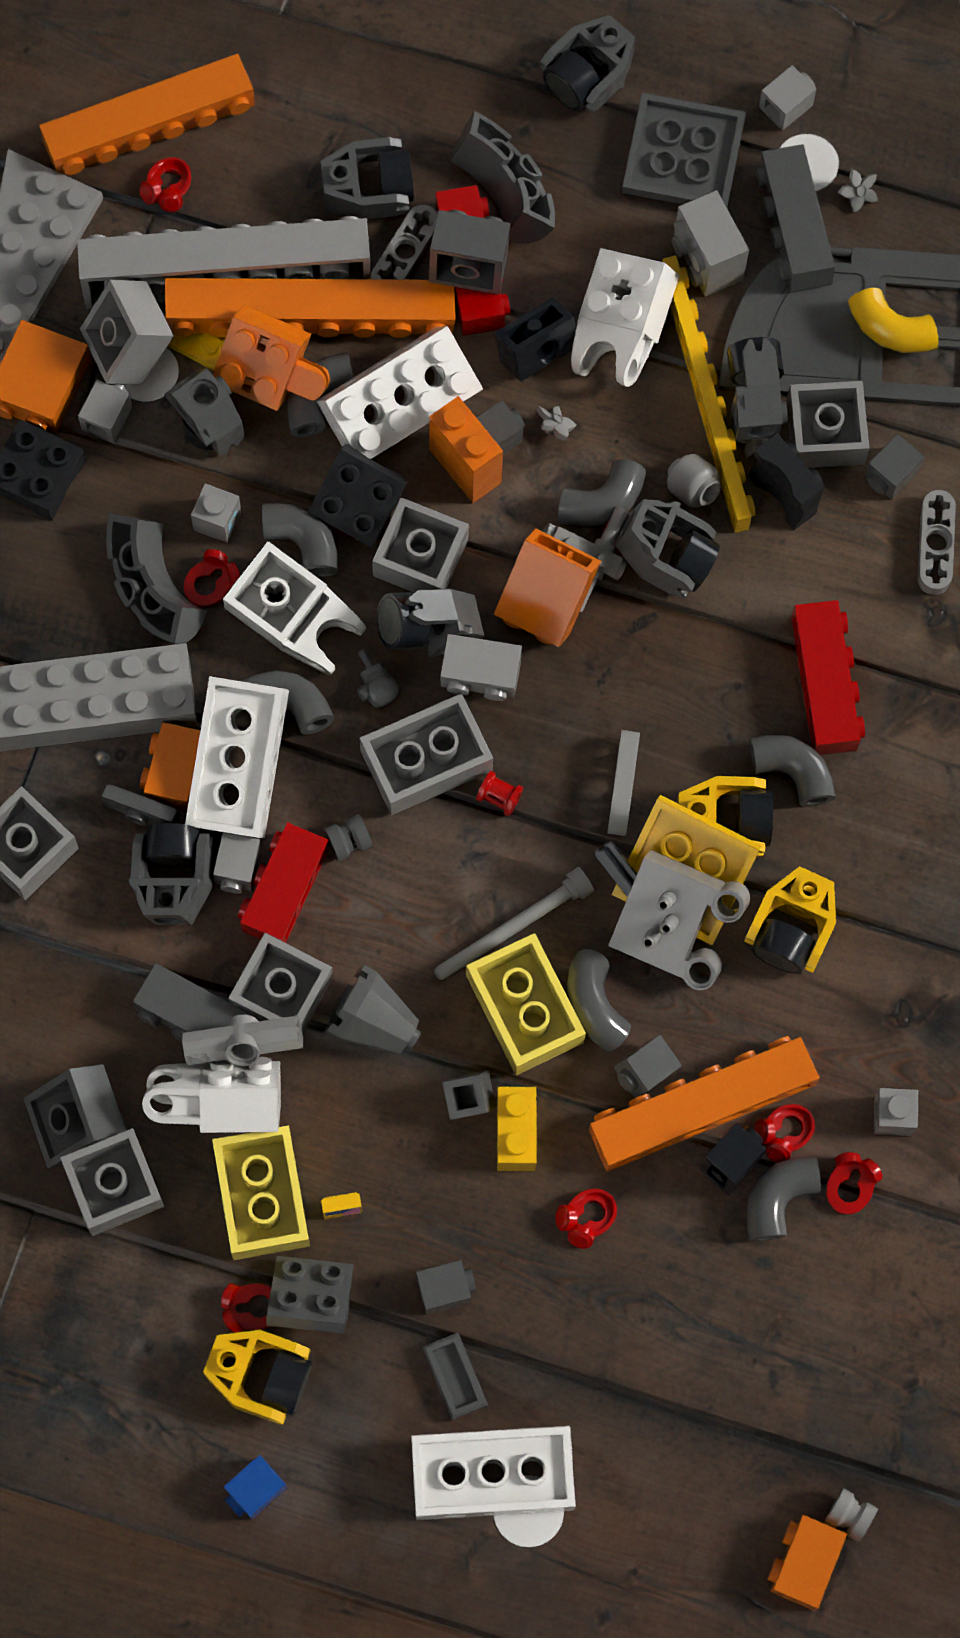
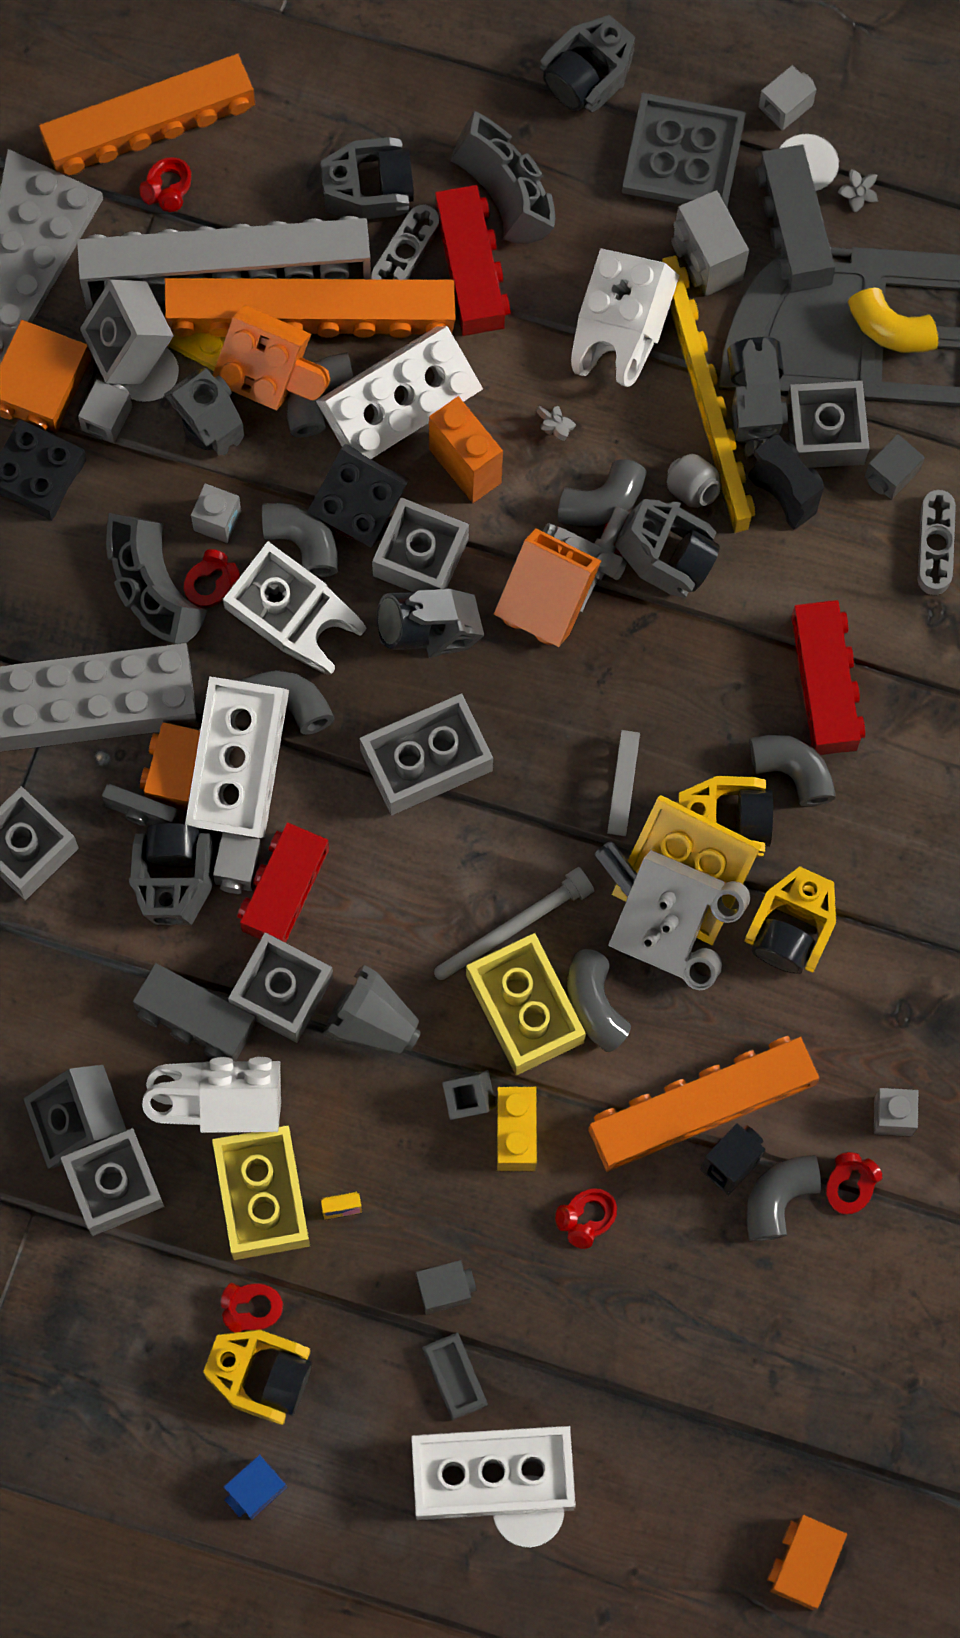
light grey piece [182,1015,303,1066] -> none
dark grey plate [266,1256,354,1334] -> none
dark grey wheel [324,814,373,862] -> none
dark grey piece [357,649,400,708] -> none
dark grey brick [429,210,510,295] -> none
light grey slope [441,634,522,701] -> none
dark grey brick [476,400,525,454] -> none
red bush [476,770,524,817] -> none
black brick [494,297,576,382] -> none
dark grey brick [613,1035,682,1098] -> none
red piece [753,1104,815,1163] -> none
light grey wheel [824,1488,878,1543] -> none

